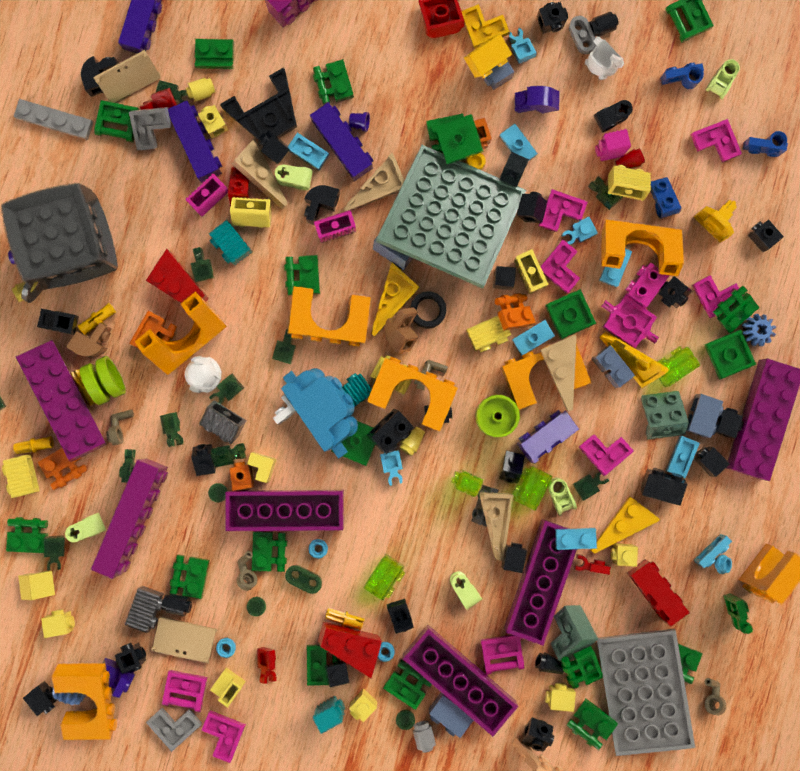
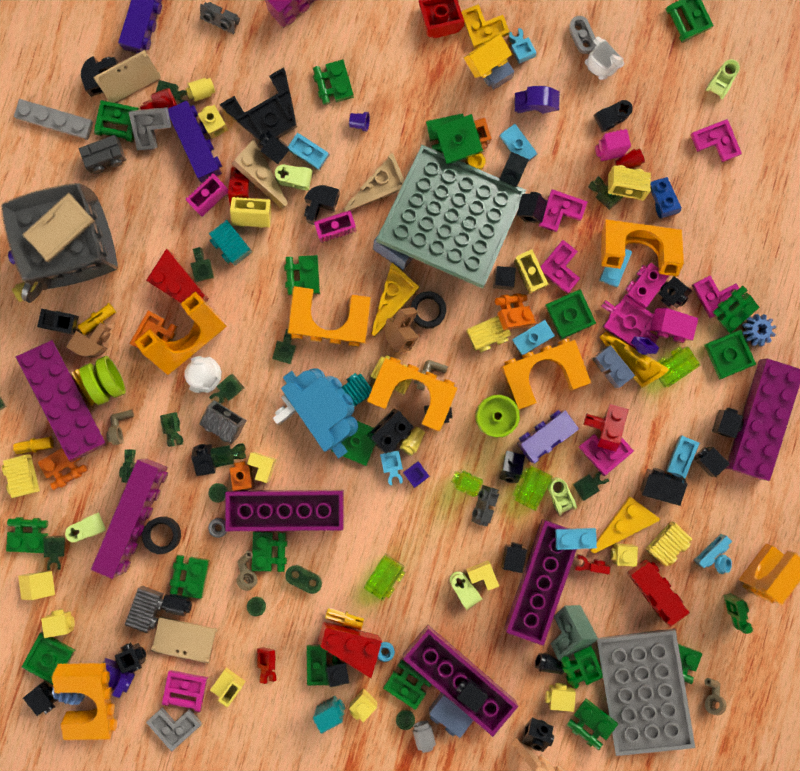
green plate [195,39,234,69] -> none
dark pink plate [201,710,246,763] -> none
medium azure plate [216,638,236,658] -> none
medium azure plate [309,539,328,559] -> none
dark purple brick [310,102,374,182] -> none
black bracket [387,599,414,634] -> none
tan wing [480,492,514,561] -> none
dark pink plate [481,635,525,675] -> none
black brick [537,2,568,34] -> none
tan wing [540,335,576,412] -> none
medium azure plate [561,217,598,245] -> none
black brick [589,11,619,37] -> none
sand green bracket [641,391,689,440] -> none
blue plate [660,63,704,89] -> none
sand blue piece [687,394,724,438] -> none
yellow piece [693,200,737,243] -> none
blue plate [742,131,788,157] -> none
black brick [748,219,784,252] -> none
none -> green plate [21,632,76,685]
none -> tan door [23,193,94,262]
none -> dark grey brick [79,135,126,174]
none -> black tyre [142,517,181,554]
none -> dark grey hinge [200,2,240,34]
none -> light grey plate [208,518,227,538]
none -> dark purple plate [403,461,430,488]
none -> black brick [456,677,488,713]
none -> light yellow piece [466,560,499,591]
none -> red brick [583,404,629,452]
none -> dark purple plate [631,336,659,355]
none -> light yellow brick [645,521,692,567]
none -> dark pink brick [650,308,698,343]

